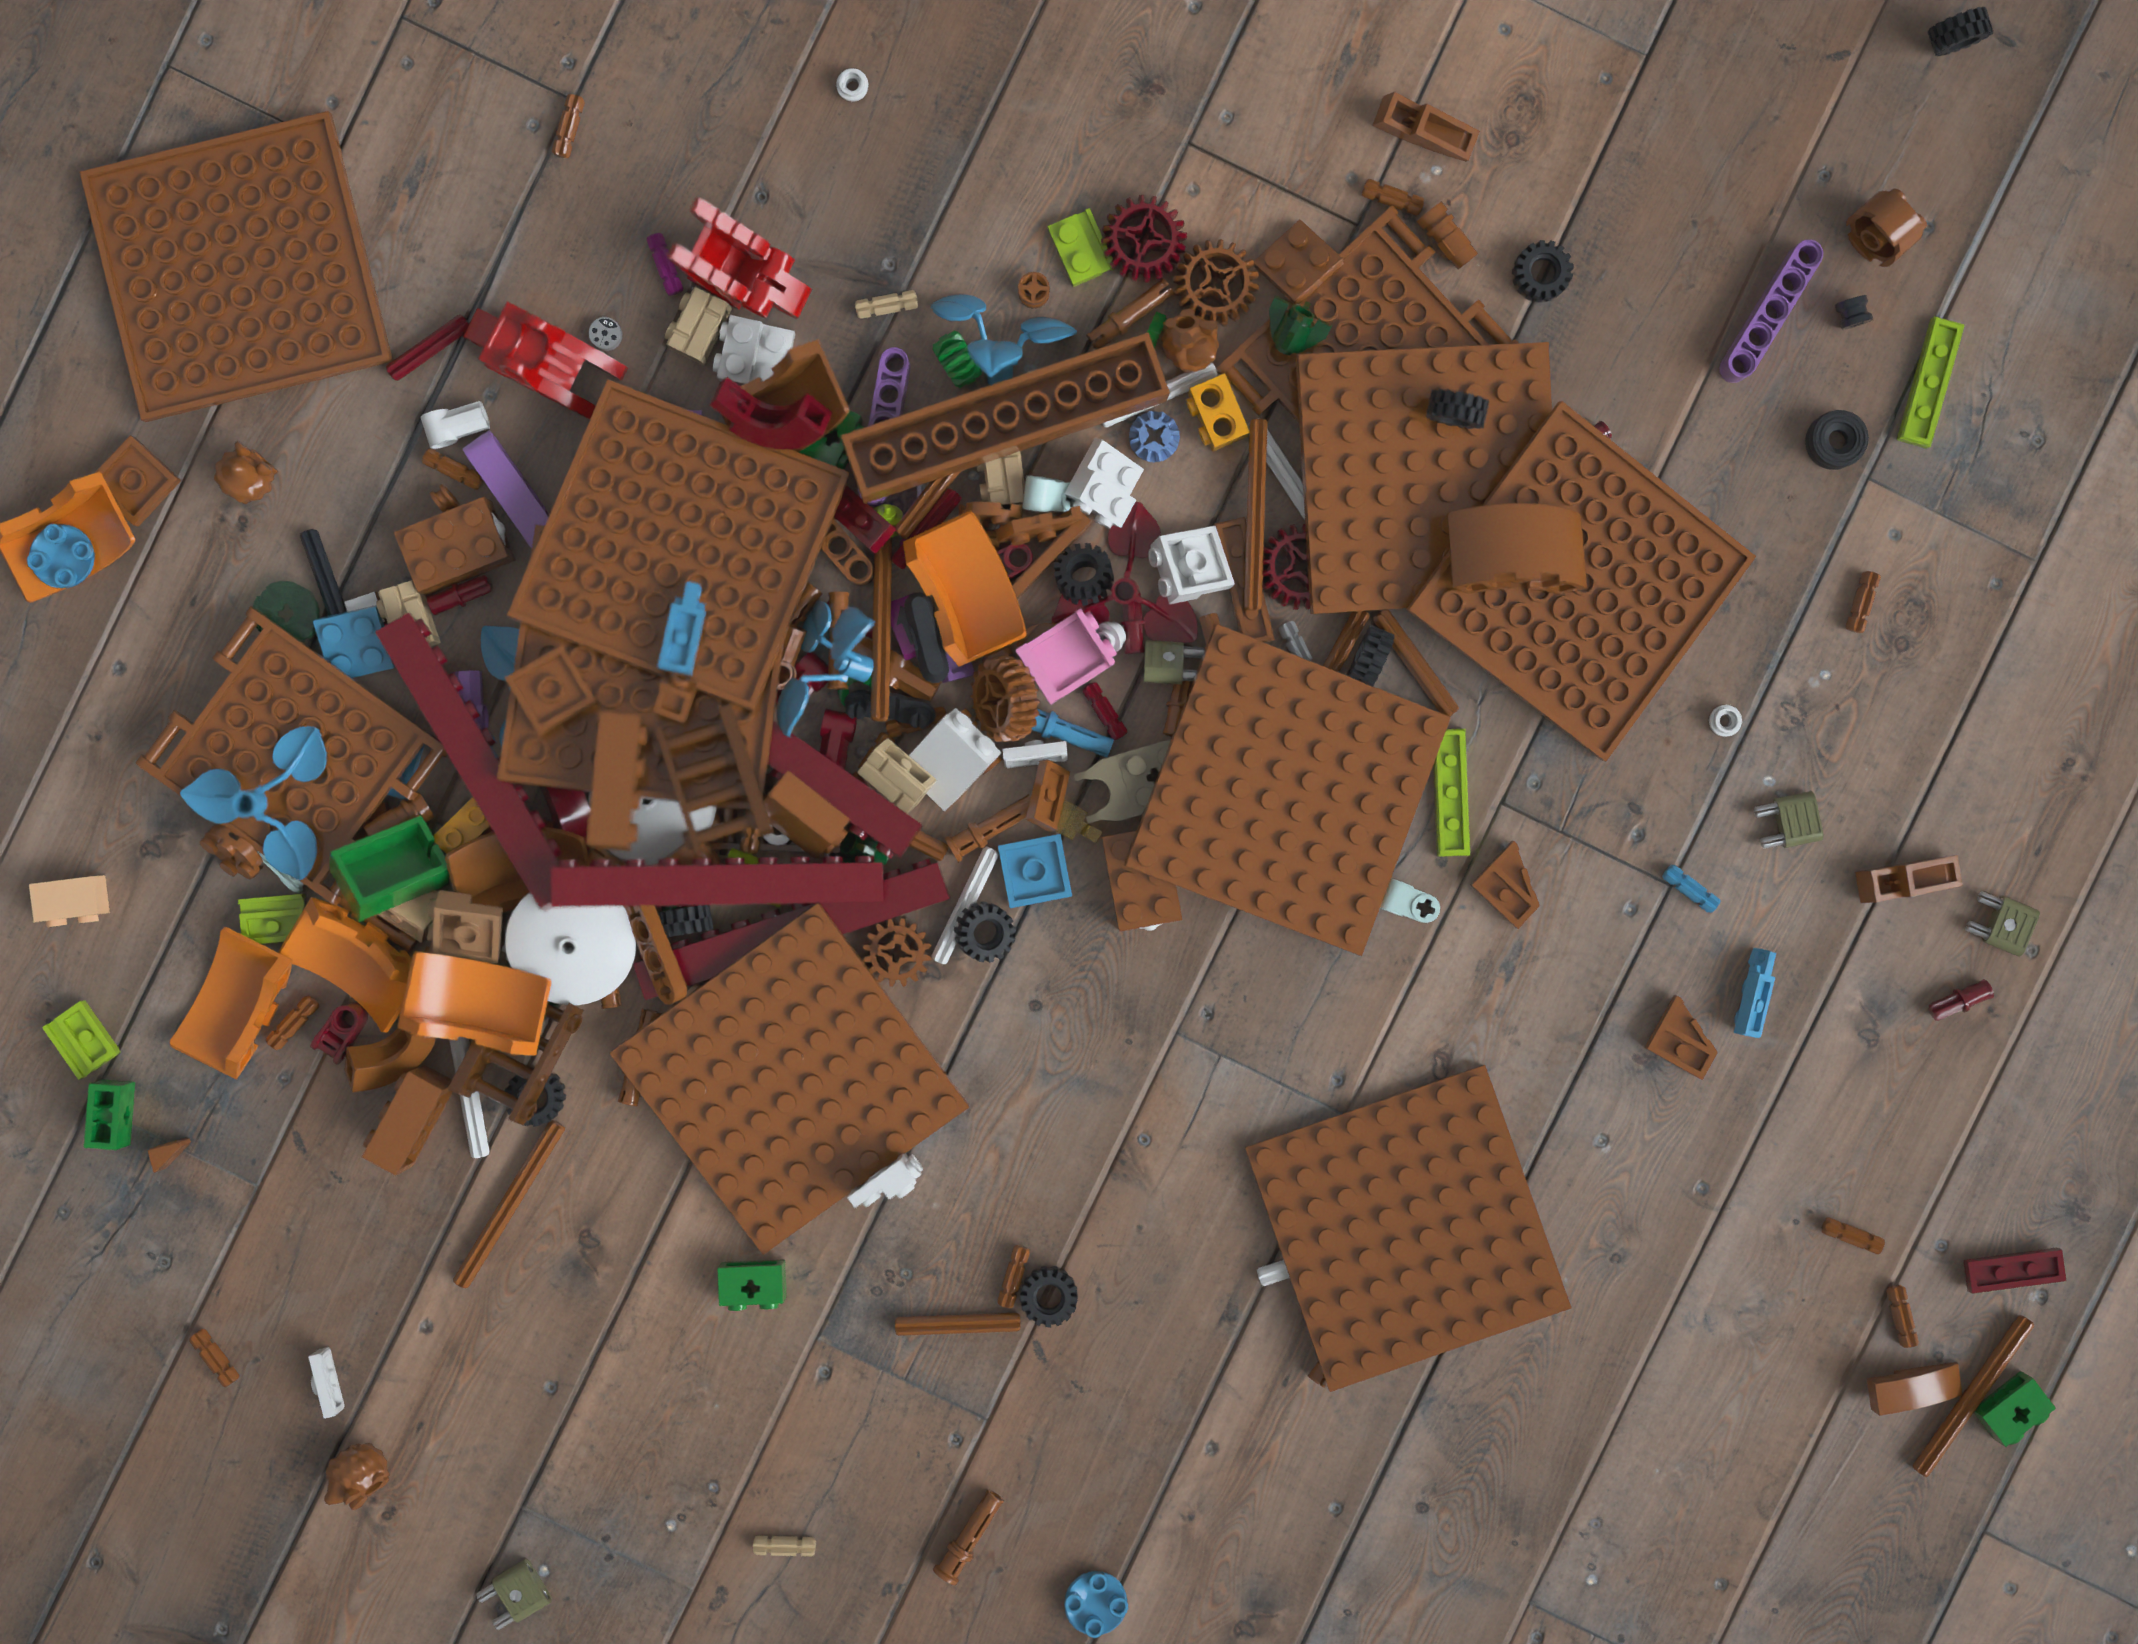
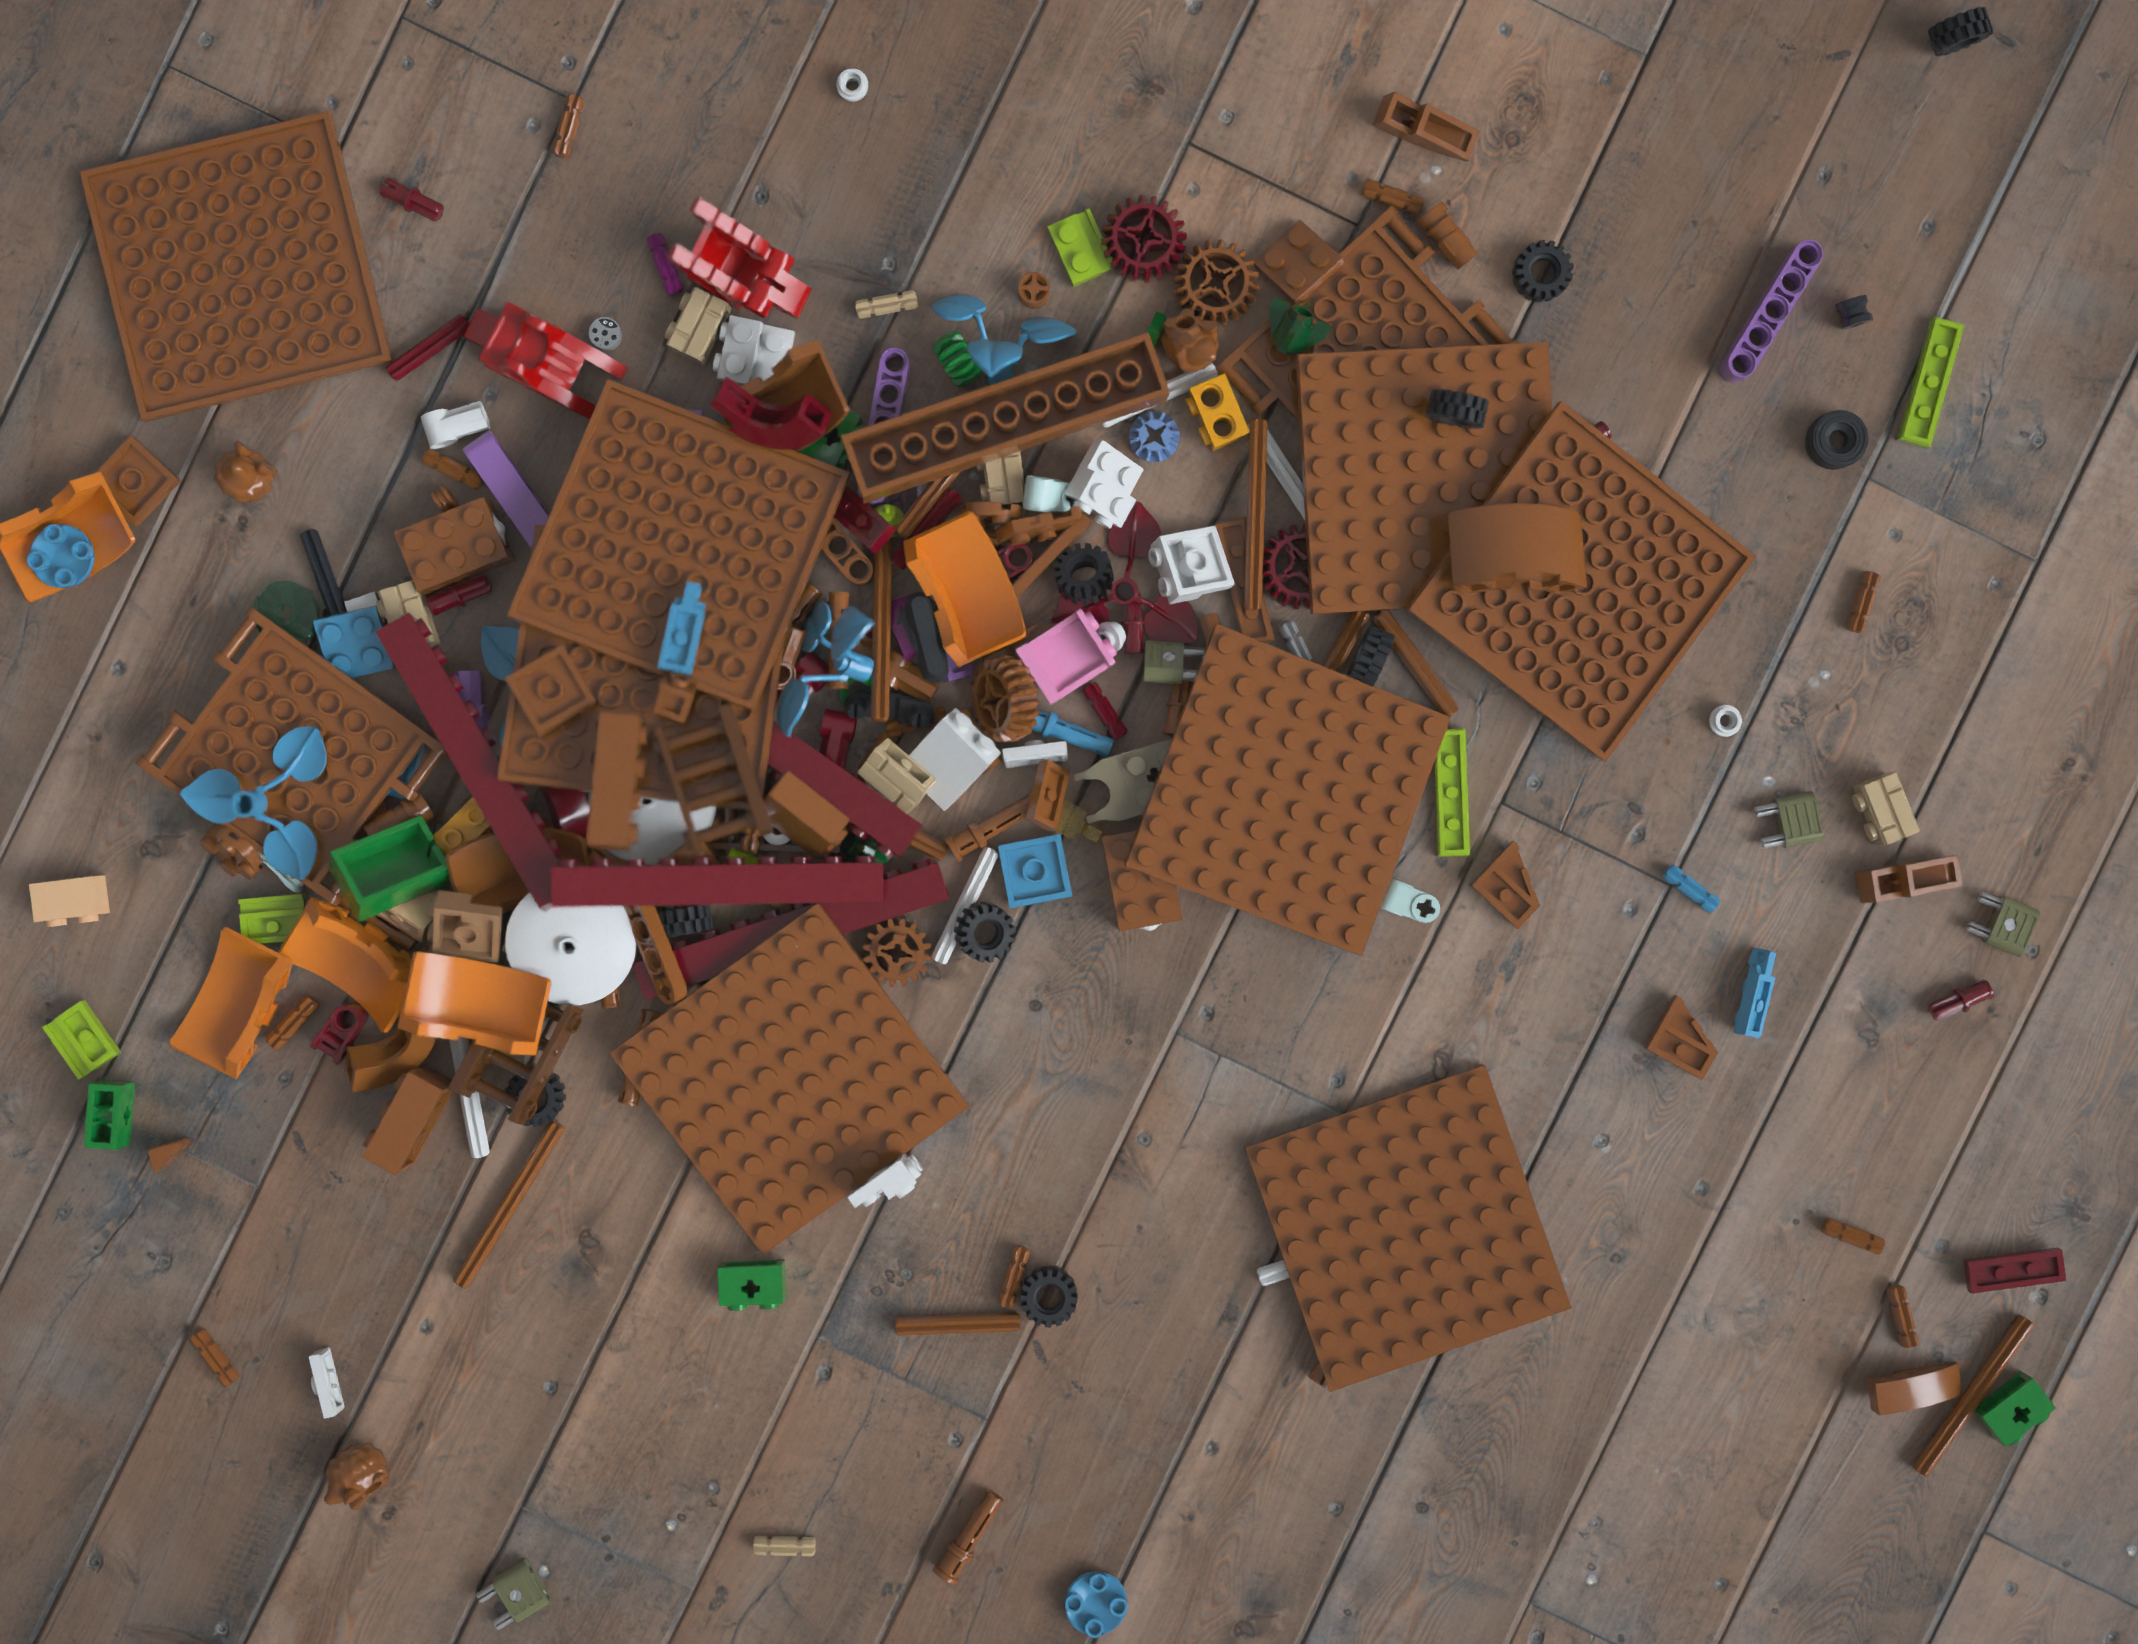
dark orange pin [1086,278,1174,350] -> none
dark orange brick [1846,188,1927,267] -> none
none -> dark red axle [380,177,444,221]
none -> tan brick [1852,772,1920,846]

